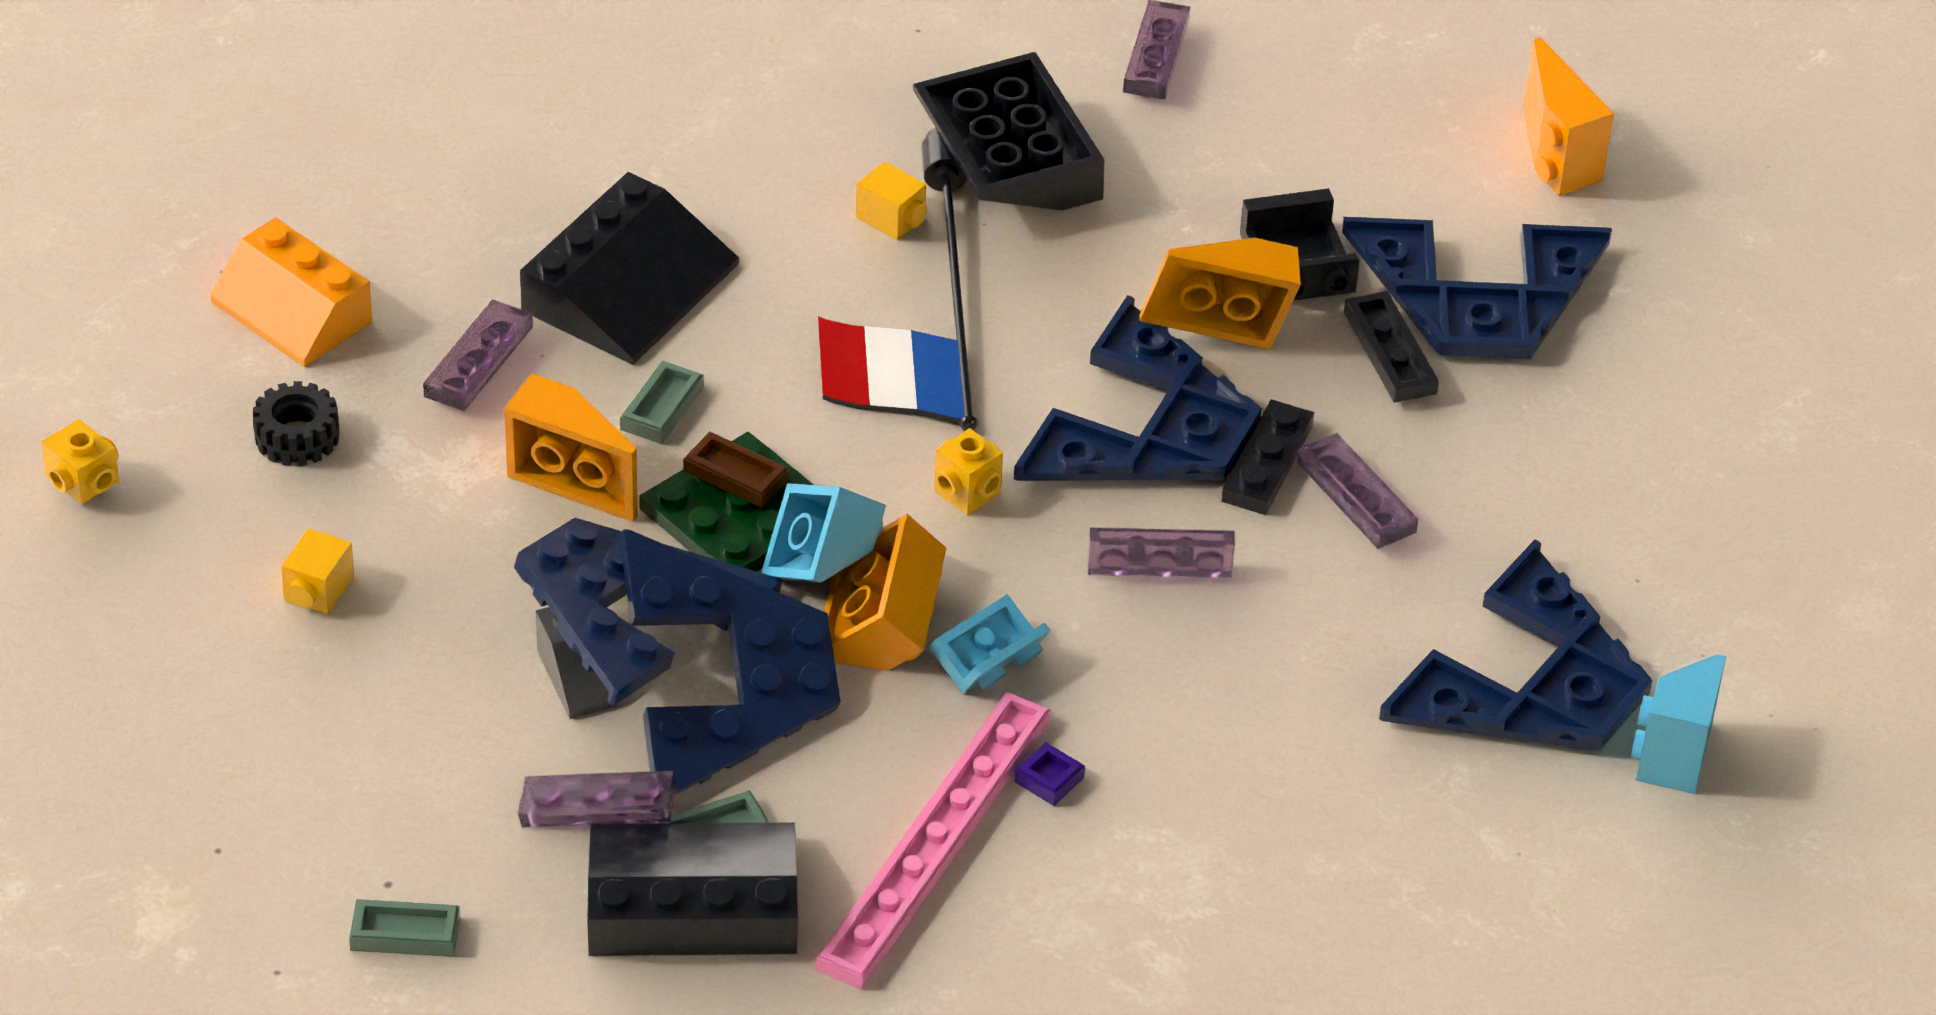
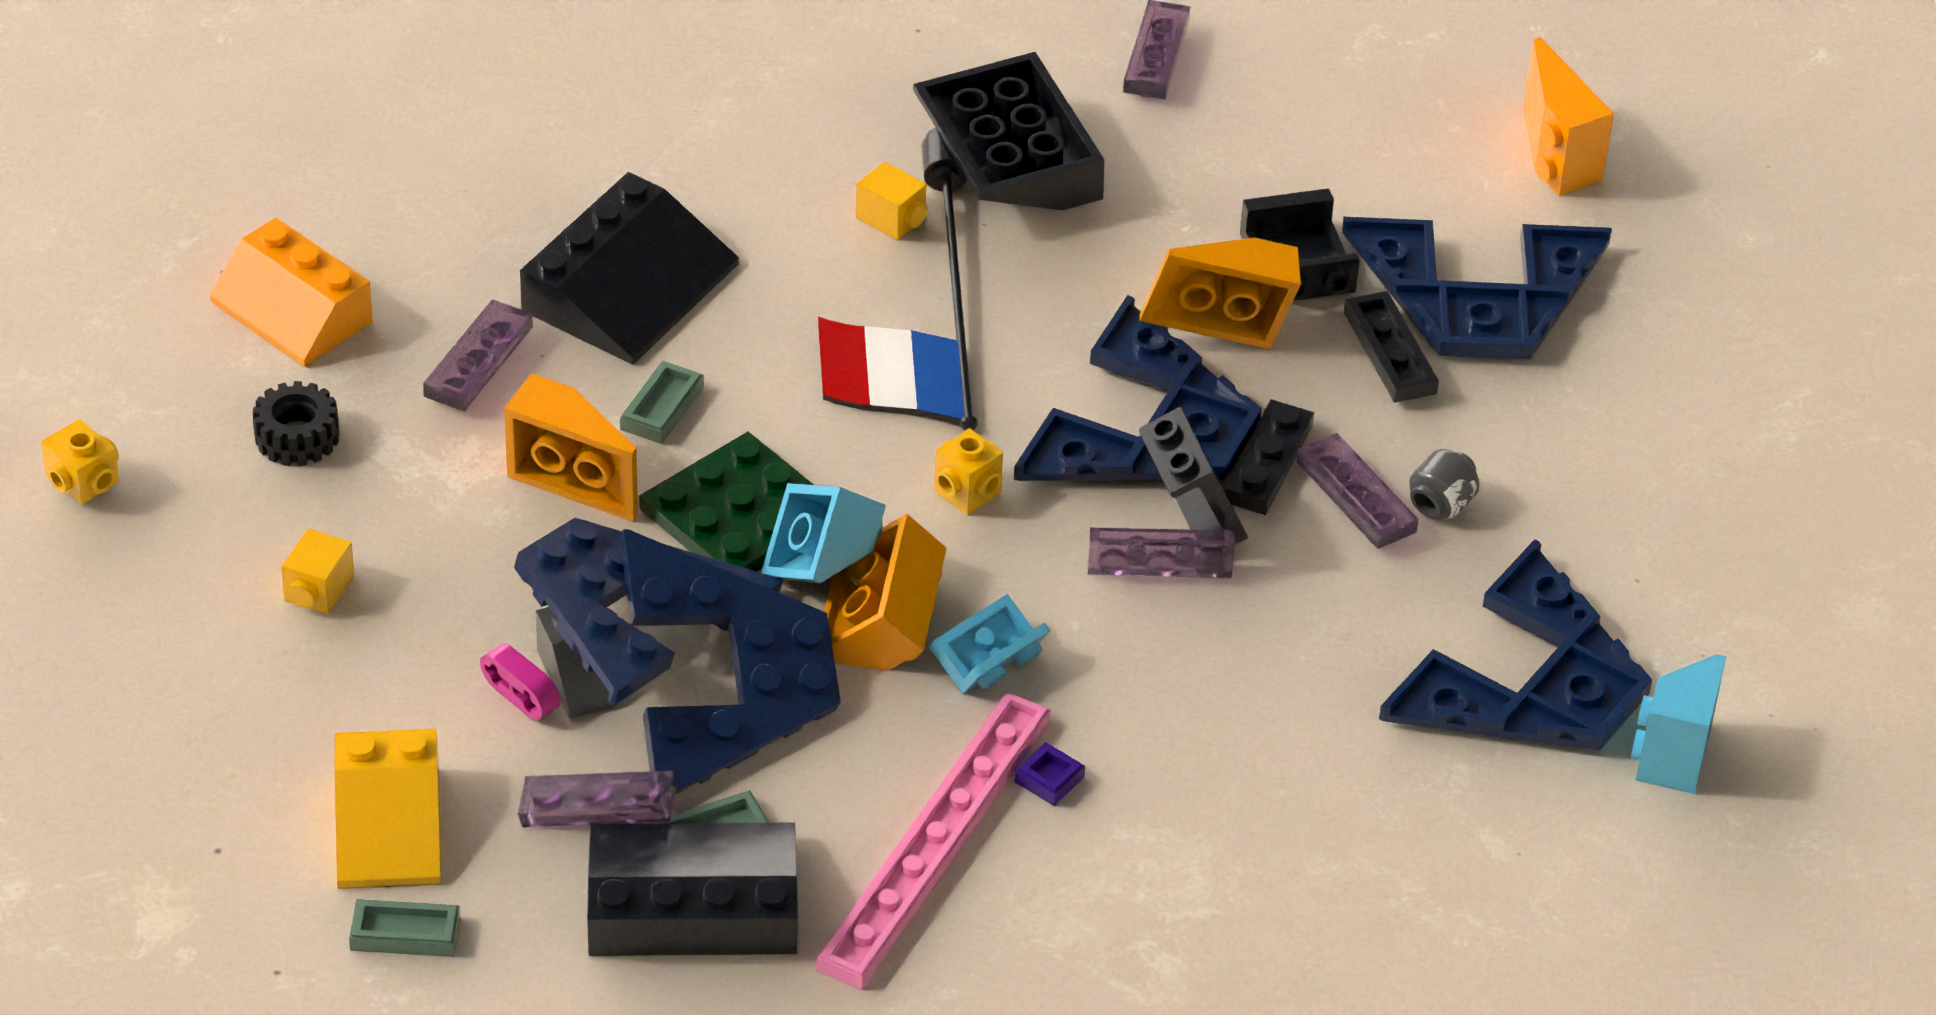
reddish brown tile [683,431,789,508] -> none
none -> yellow slope [334,728,441,888]
none -> dark pink beam [480,643,561,721]
none -> black panel [1139,407,1249,560]
none -> dark grey head [1409,449,1480,519]

